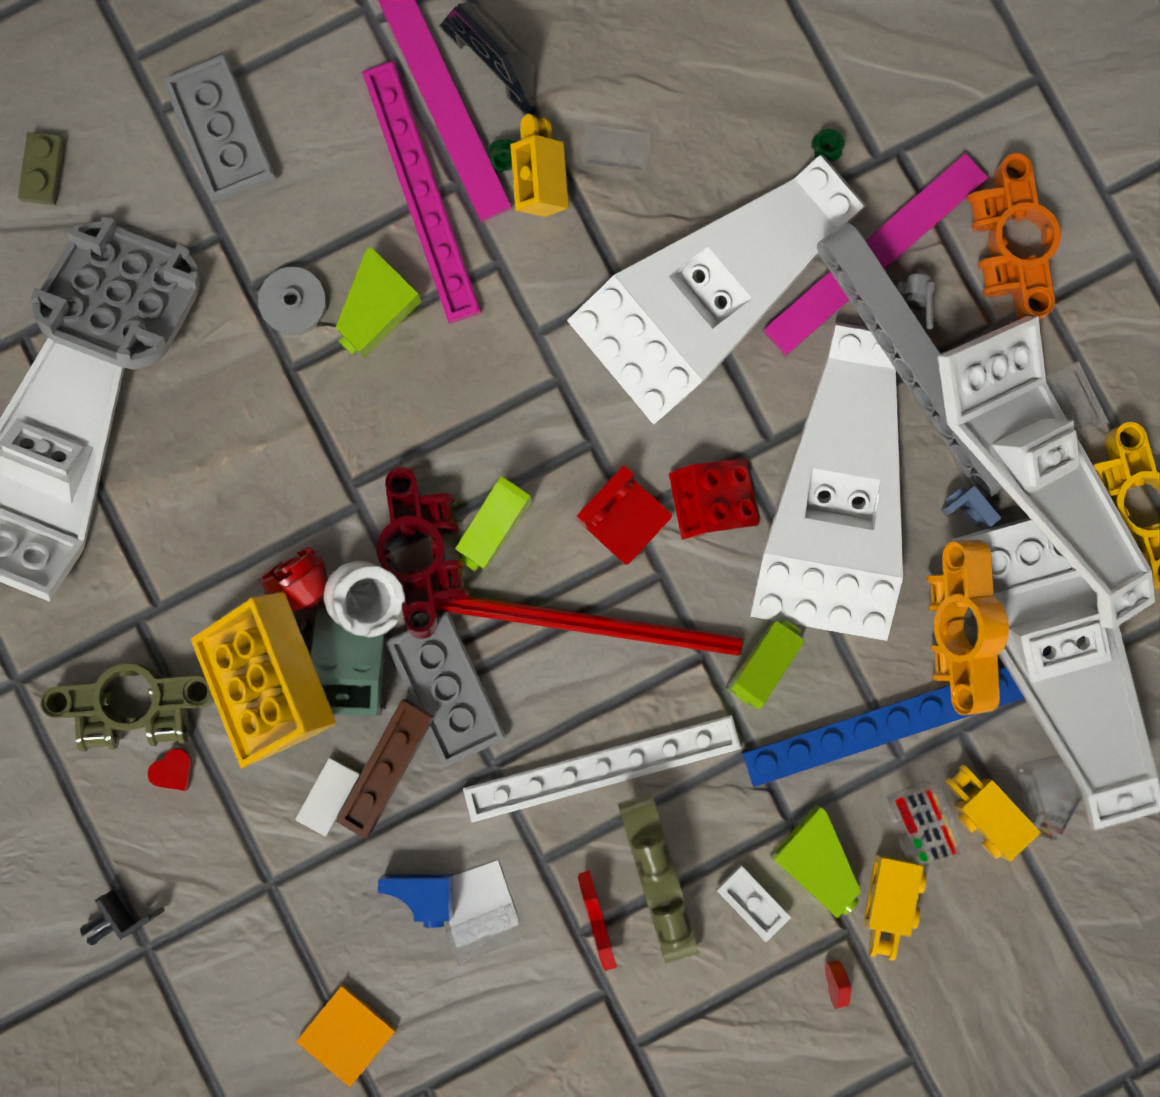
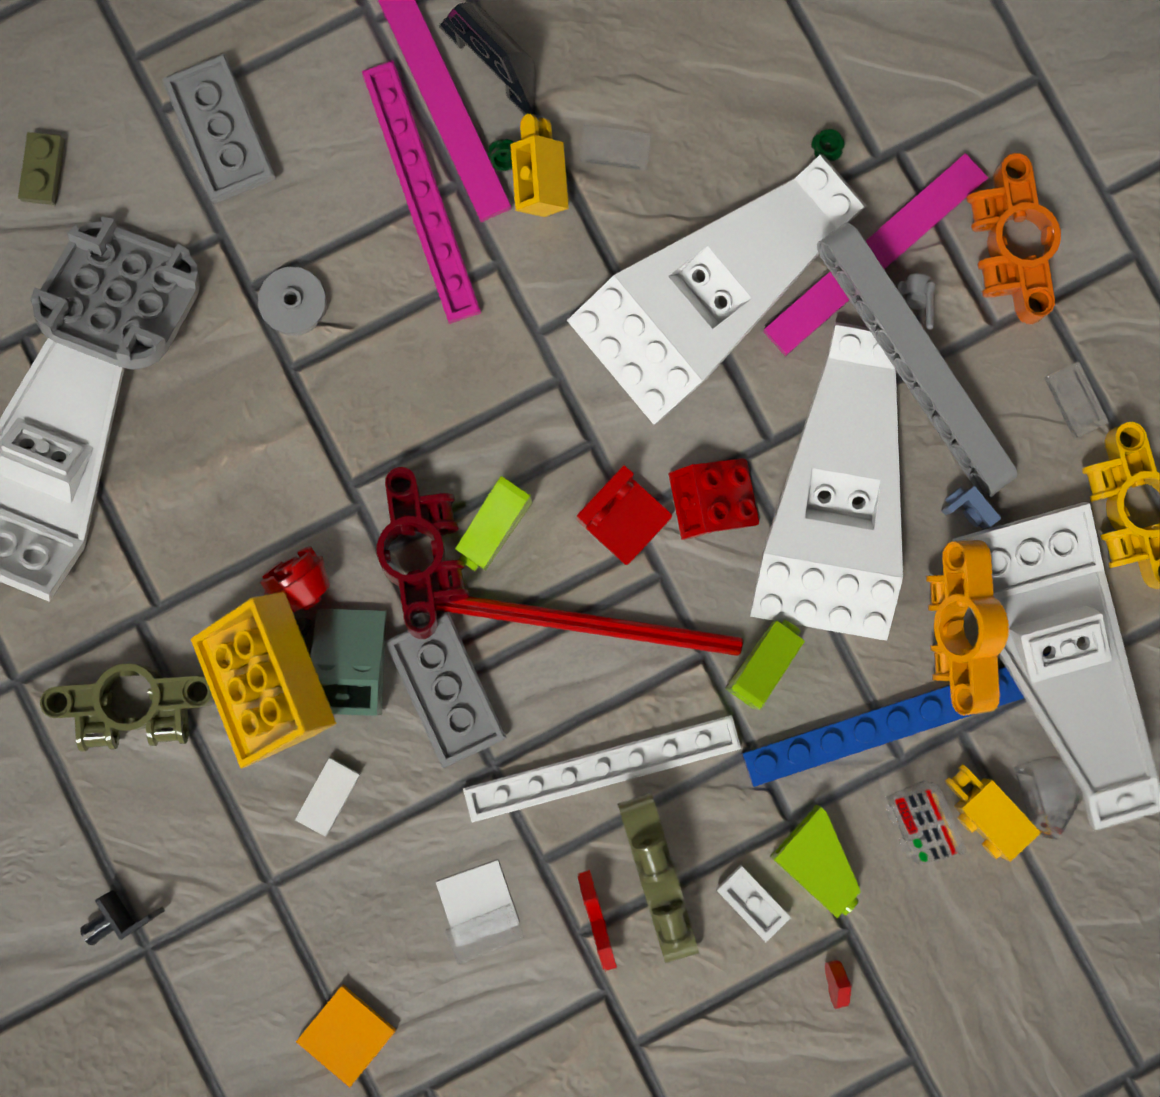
red tile [147,748,192,791] -> none
white tile [324,561,405,637] -> none
lime slope [335,246,422,358] -> none
reddish brown plate [336,699,435,839] -> none
blue arch [378,874,454,928] -> none
yellow brick [863,854,927,961] -> none
white wing [938,316,1155,629] -> none

